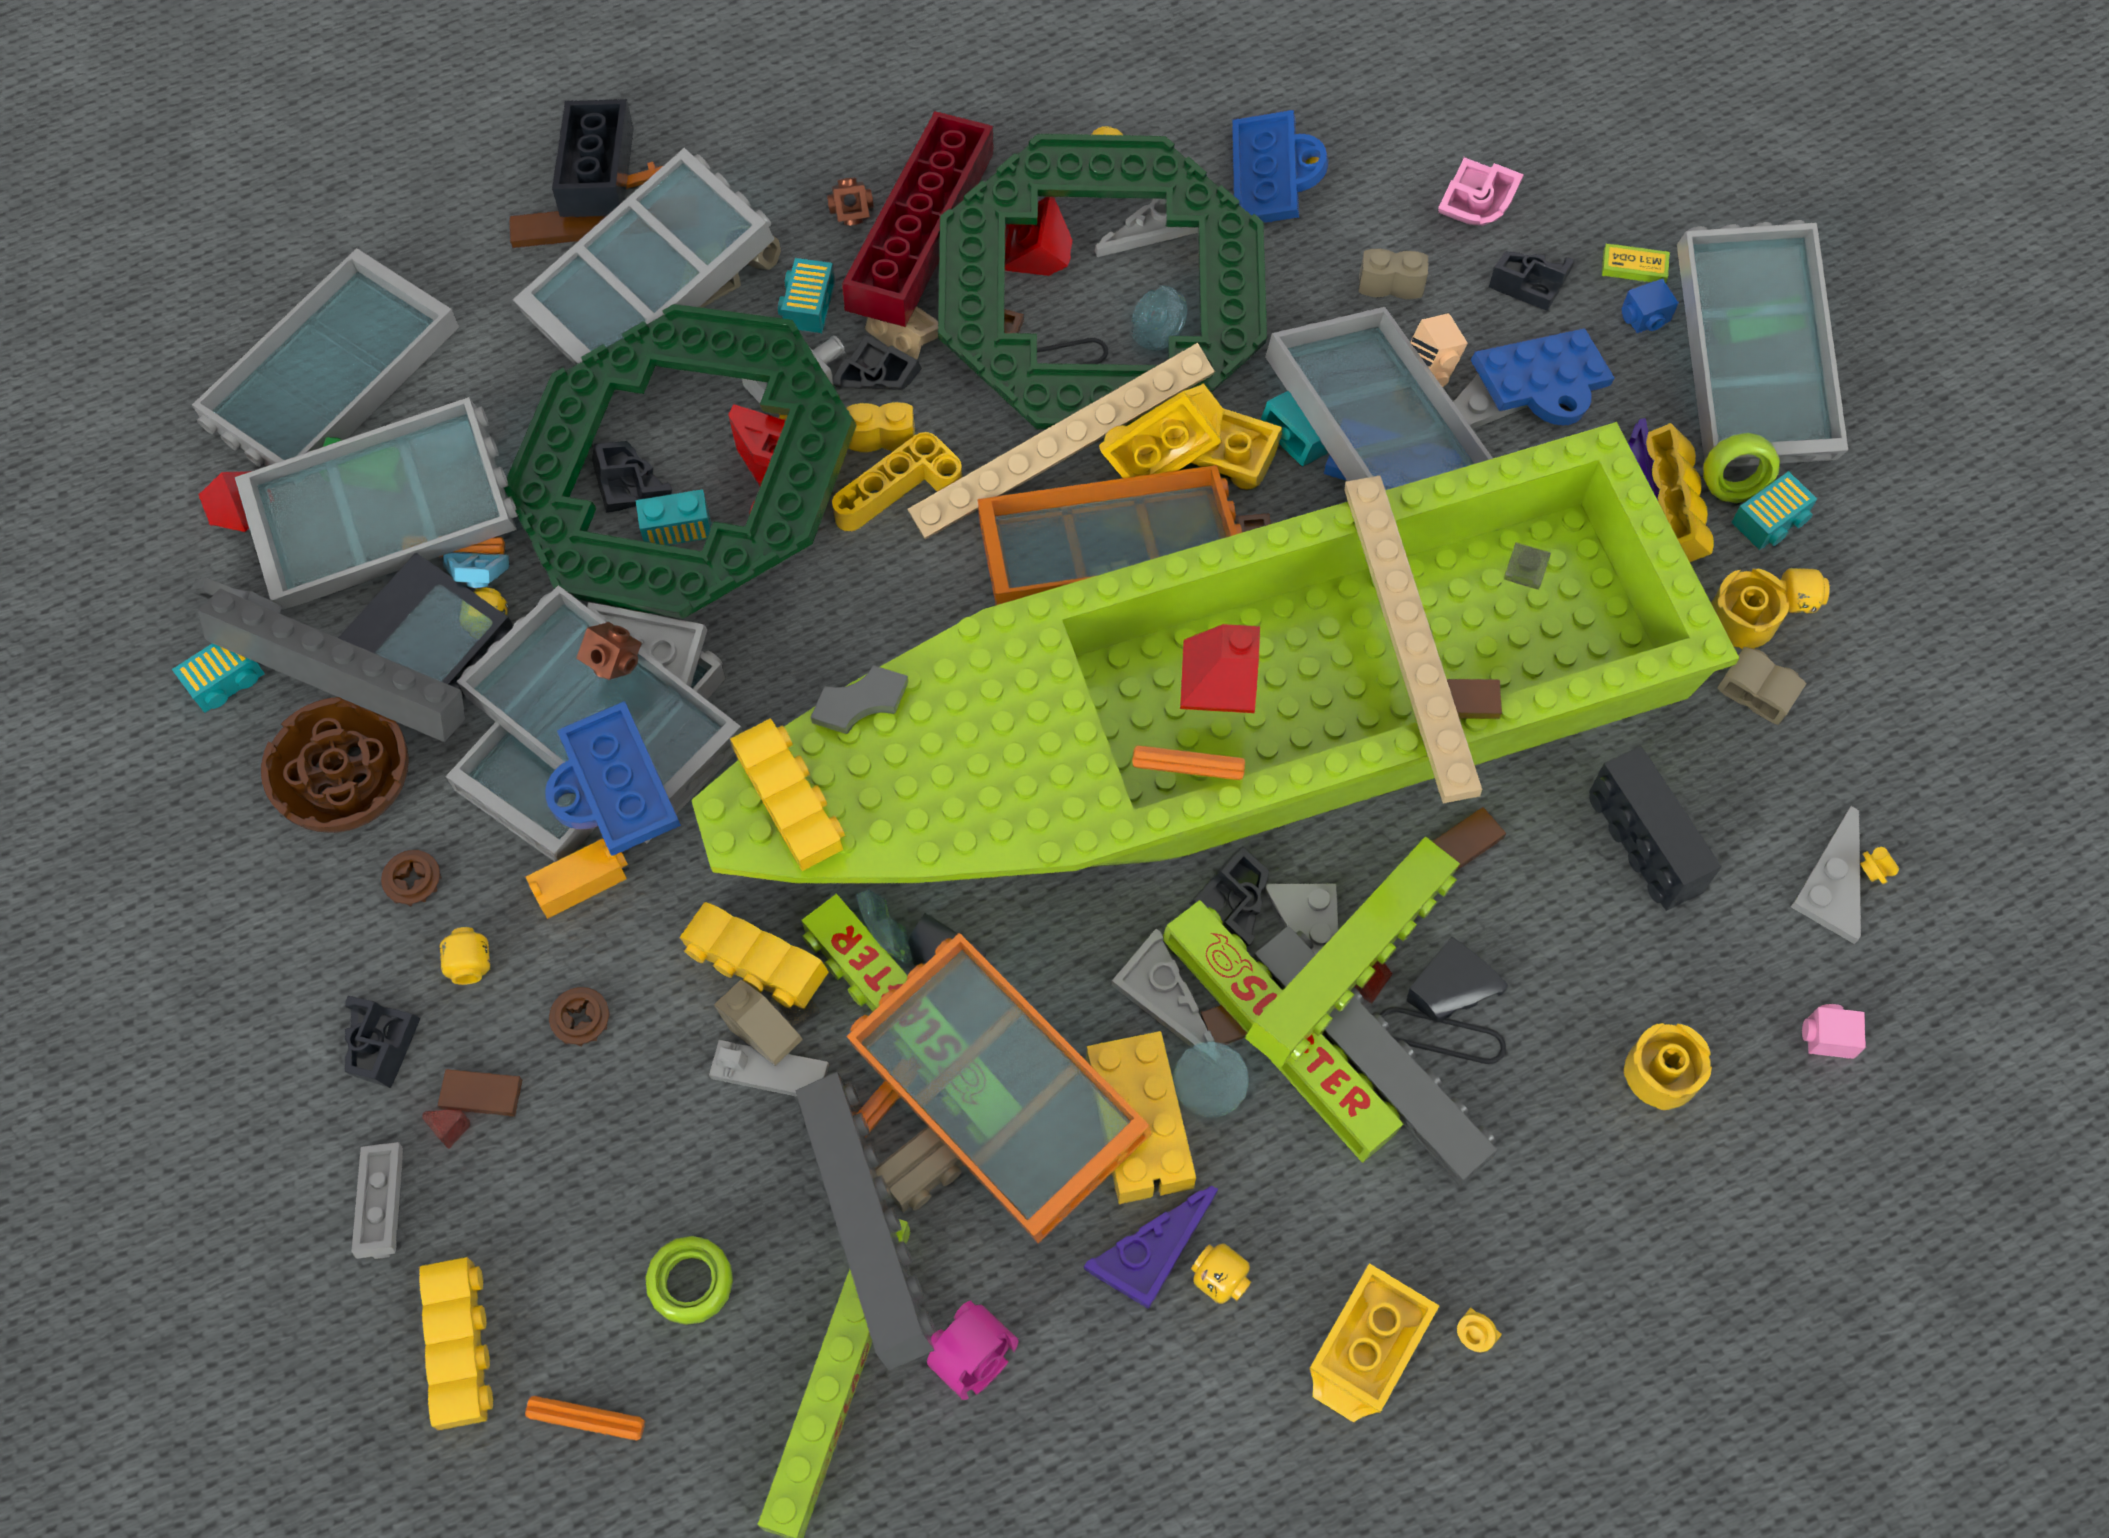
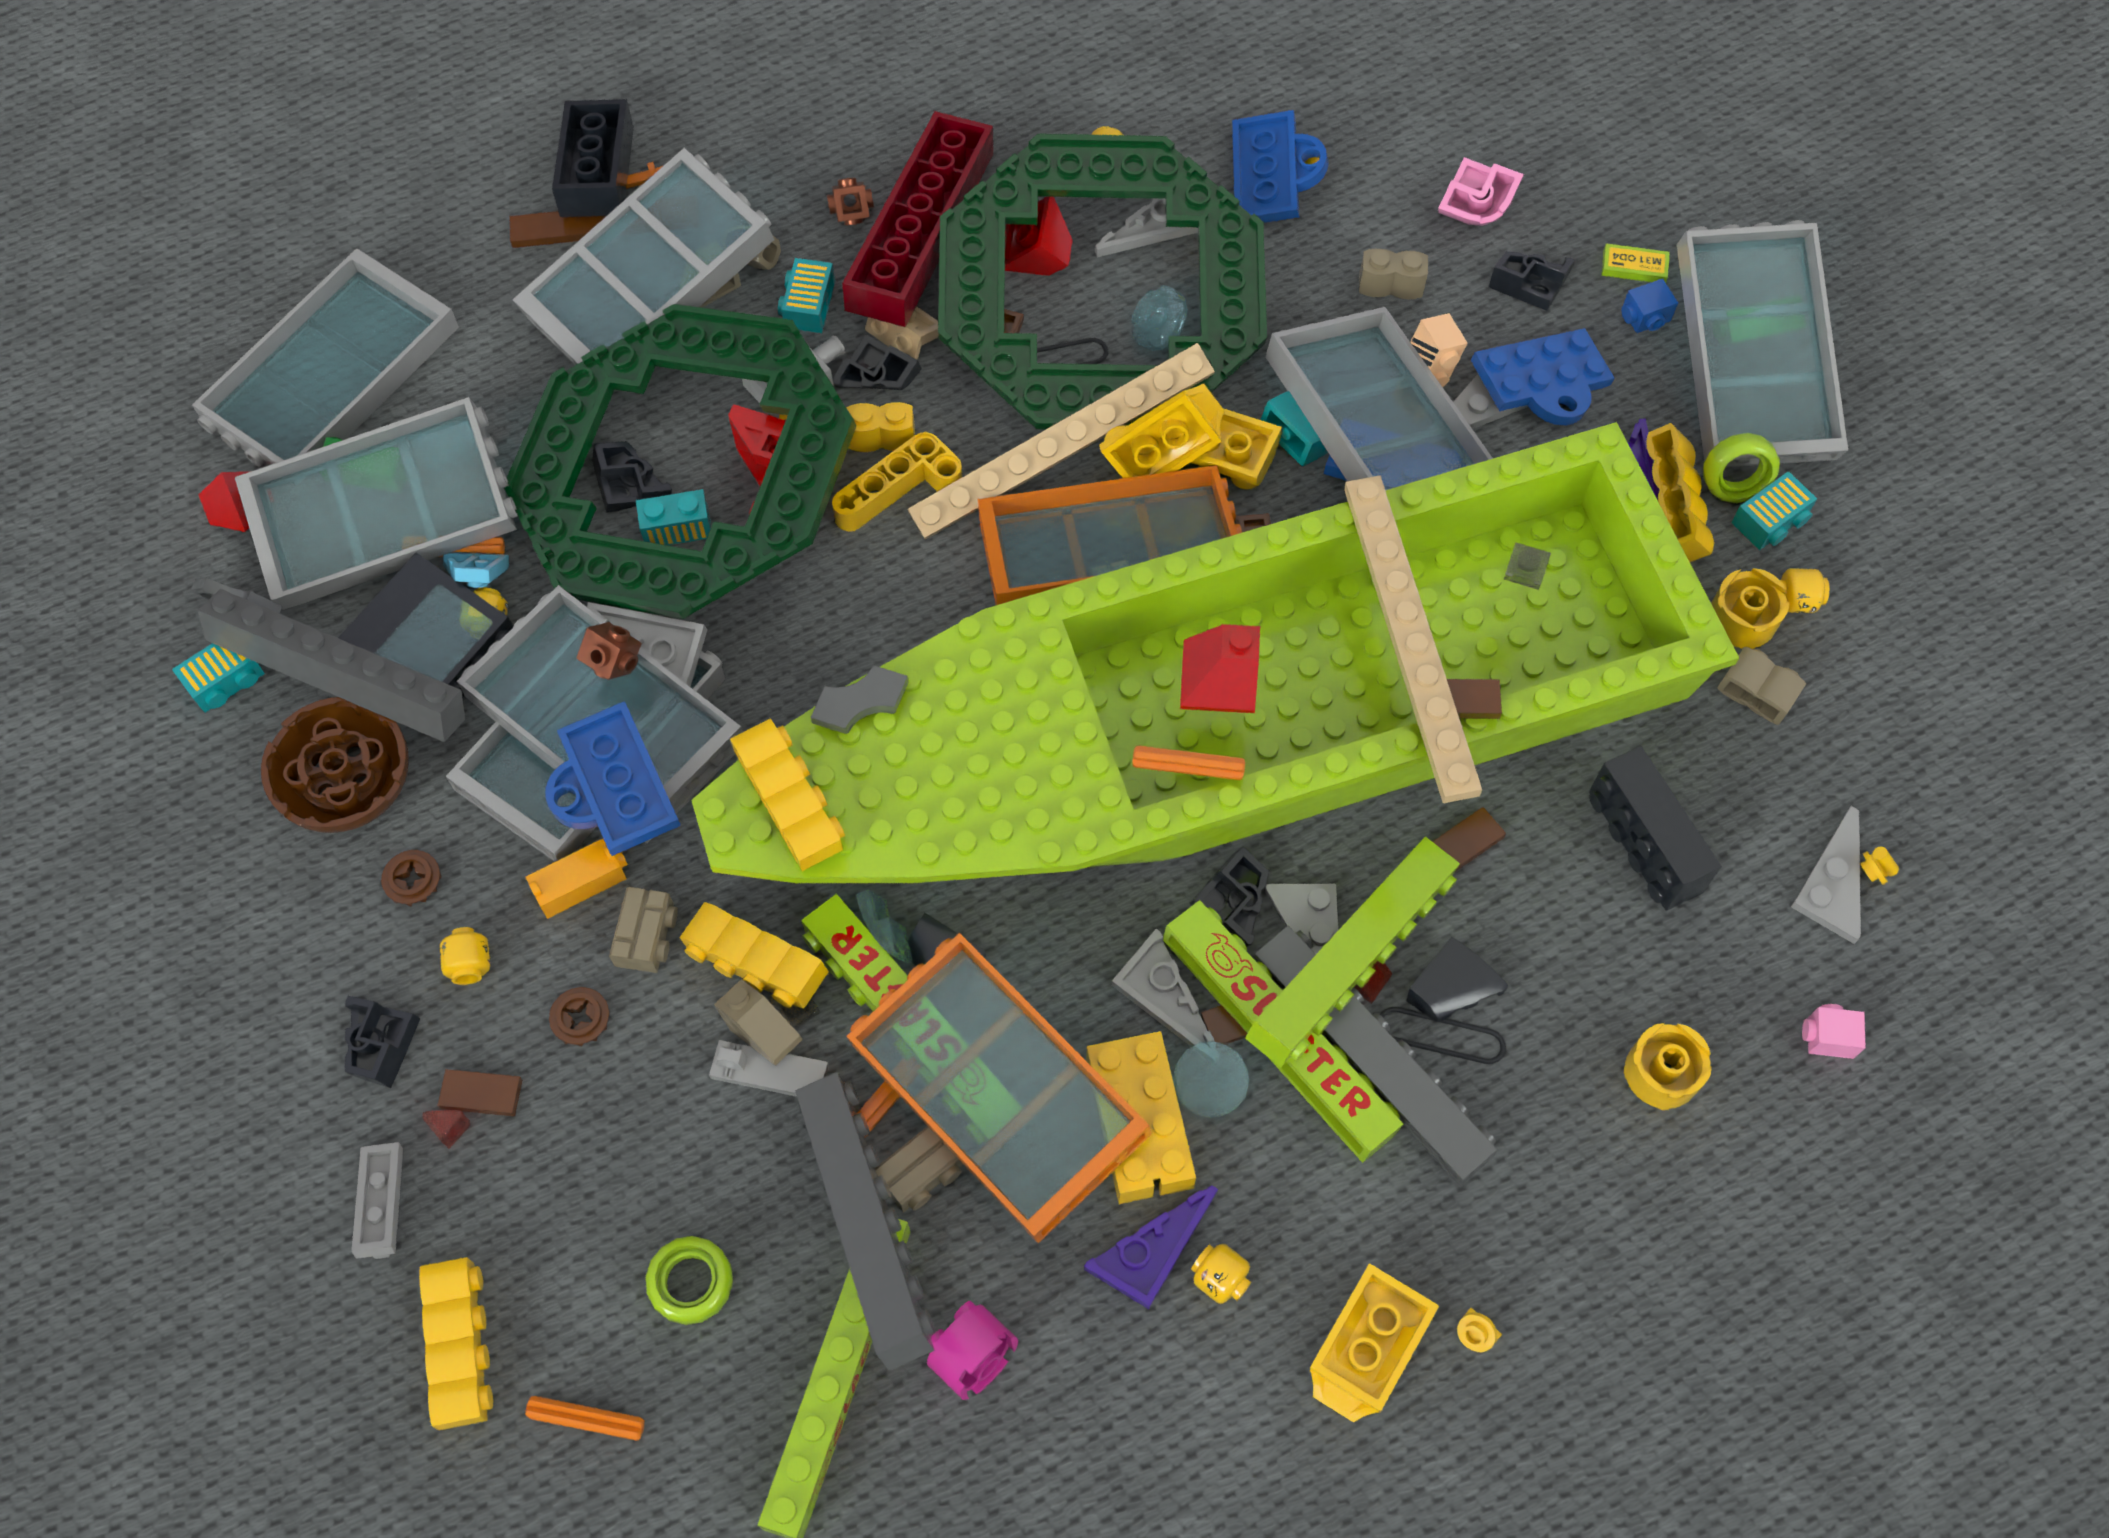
none -> dark tan brick [609,887,678,973]

